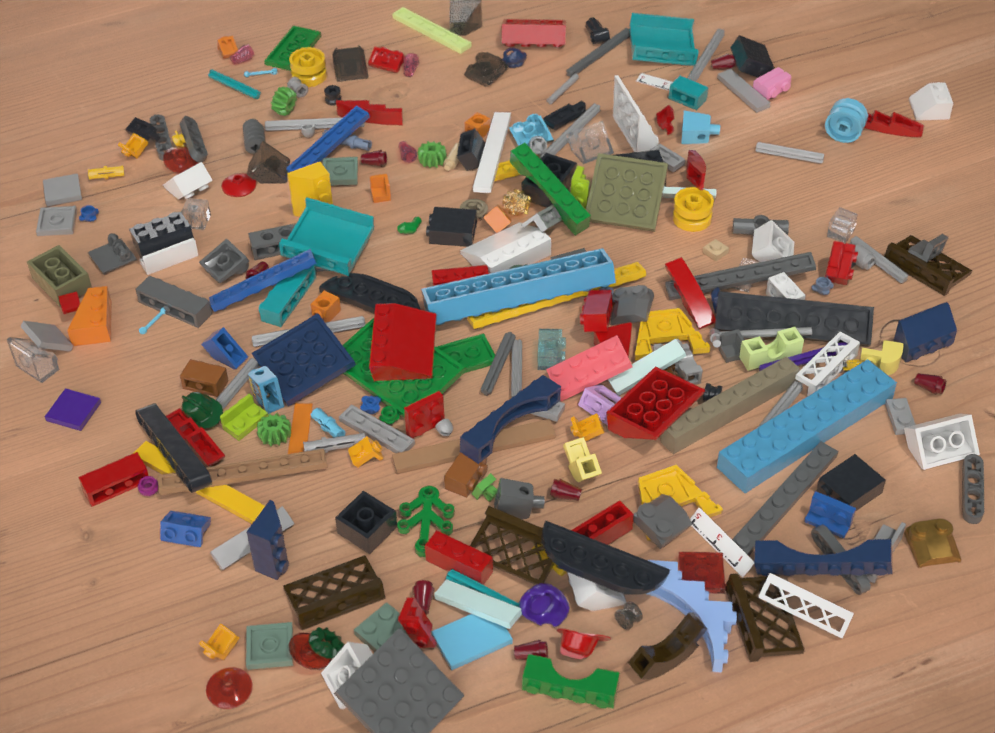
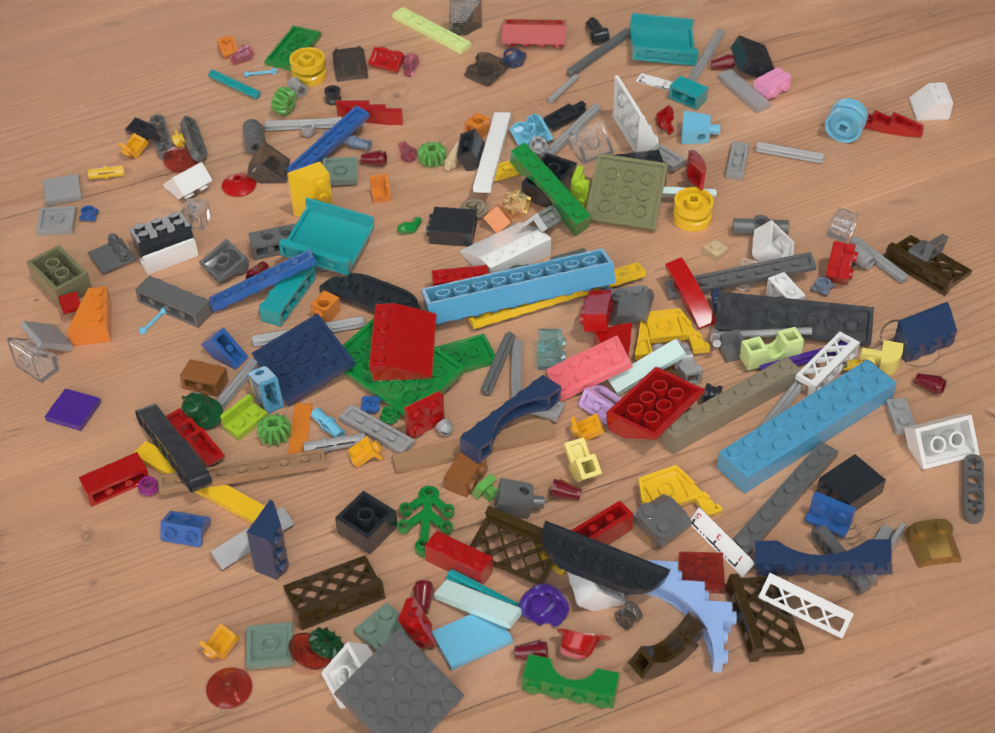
none -> light grey tile [725,141,750,181]

